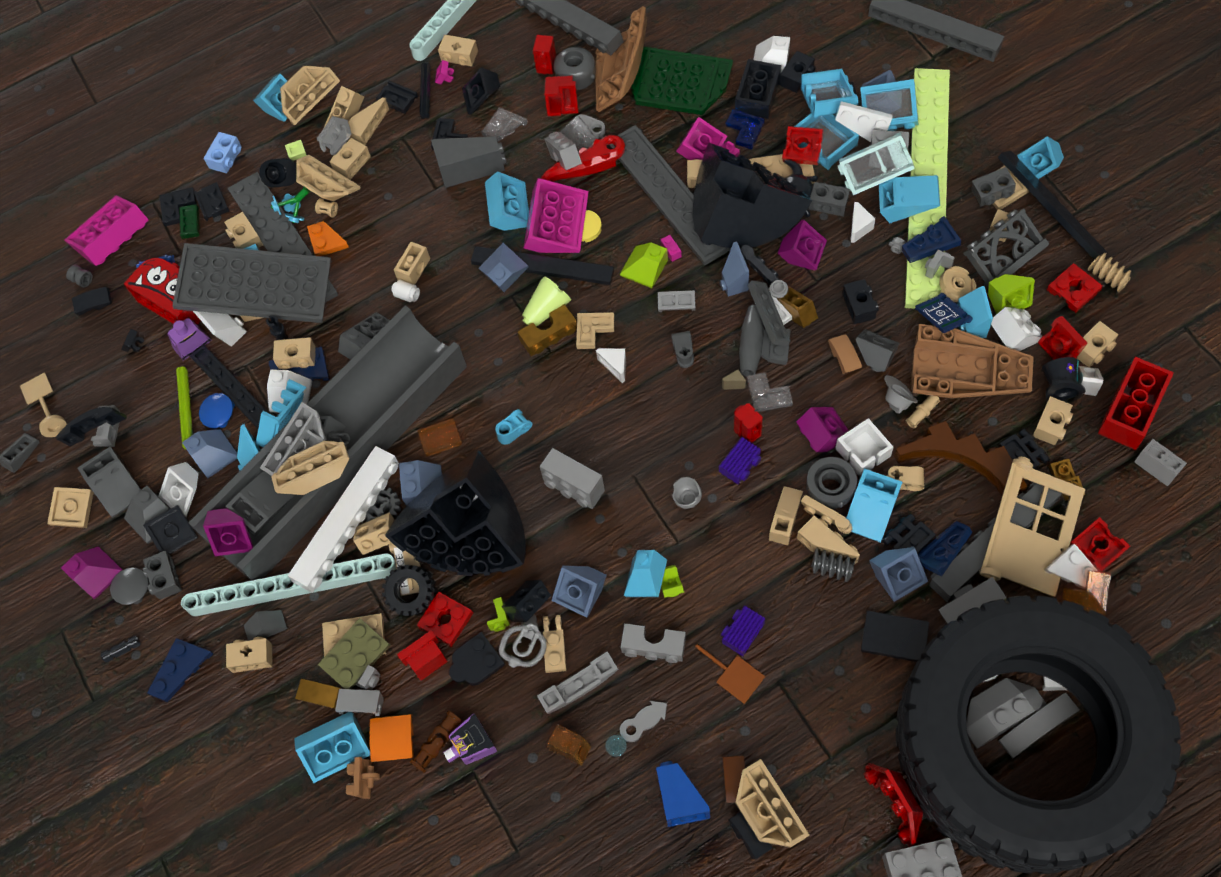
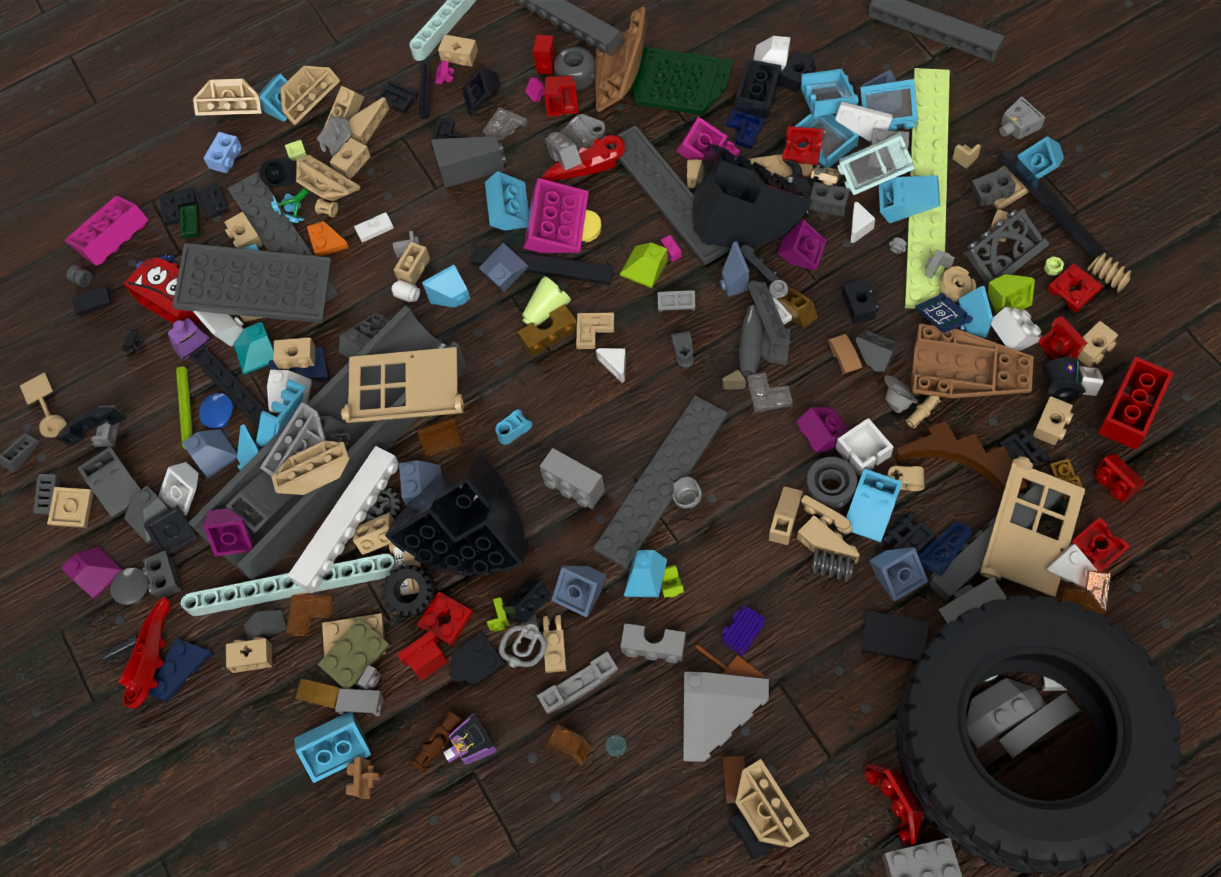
black pin [266,315,288,340] -> none
orange slope [370,714,414,762] -> none
light grey brick [620,701,667,742] -> none
blue slope [656,761,710,827] -> none
dark purple brick [719,437,761,484] -> none
red brick [734,403,763,443] -> none
dark blue wing [902,216,961,263] -> none
light grey hinge [1134,439,1187,486] -> none
none -> dark grey slope [33,474,62,515]
none -> red animal [118,597,171,709]
none -> tan wedge [193,78,262,116]
none -> teal slope [233,322,274,374]
none -> clear orange plate [286,595,333,636]
none -> tan door [341,347,464,423]
none -> white plate [354,212,394,242]
none -> light grey bracket [393,231,420,258]
none -> medium azure slope [422,265,470,308]
none -> dark pink tile [525,78,545,102]
none -> dark grey plate [593,396,728,570]
none -> light grey slope [683,672,769,762]
none -> tan plate [811,165,841,185]
none -> tan panel [953,144,981,169]
none -> light grey torso [999,97,1045,139]
none -> yellowish green tile [1044,256,1064,276]
none -> red slope [1094,454,1145,504]

